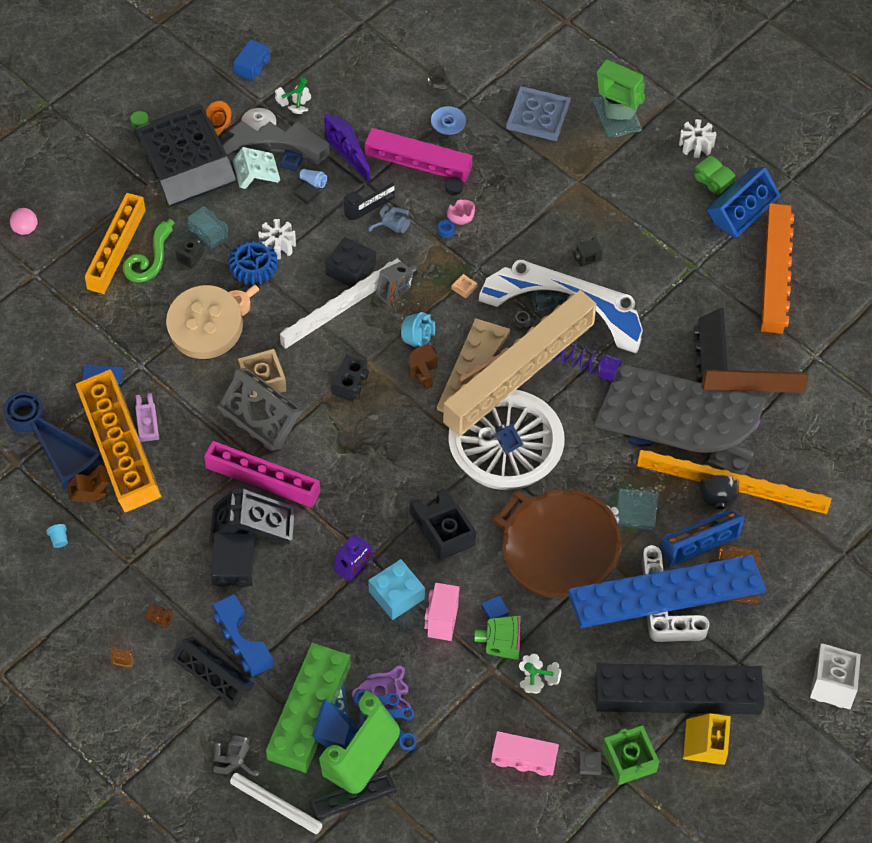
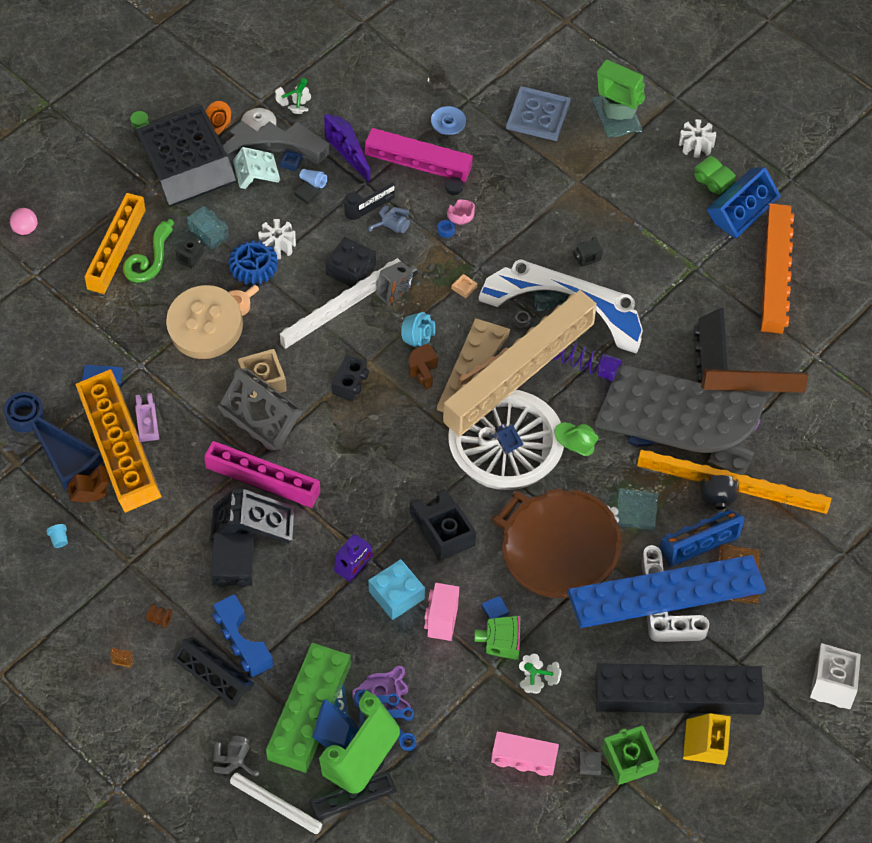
blue brick [233,39,270,81] -> none
none -> bright green piece [554,422,599,456]

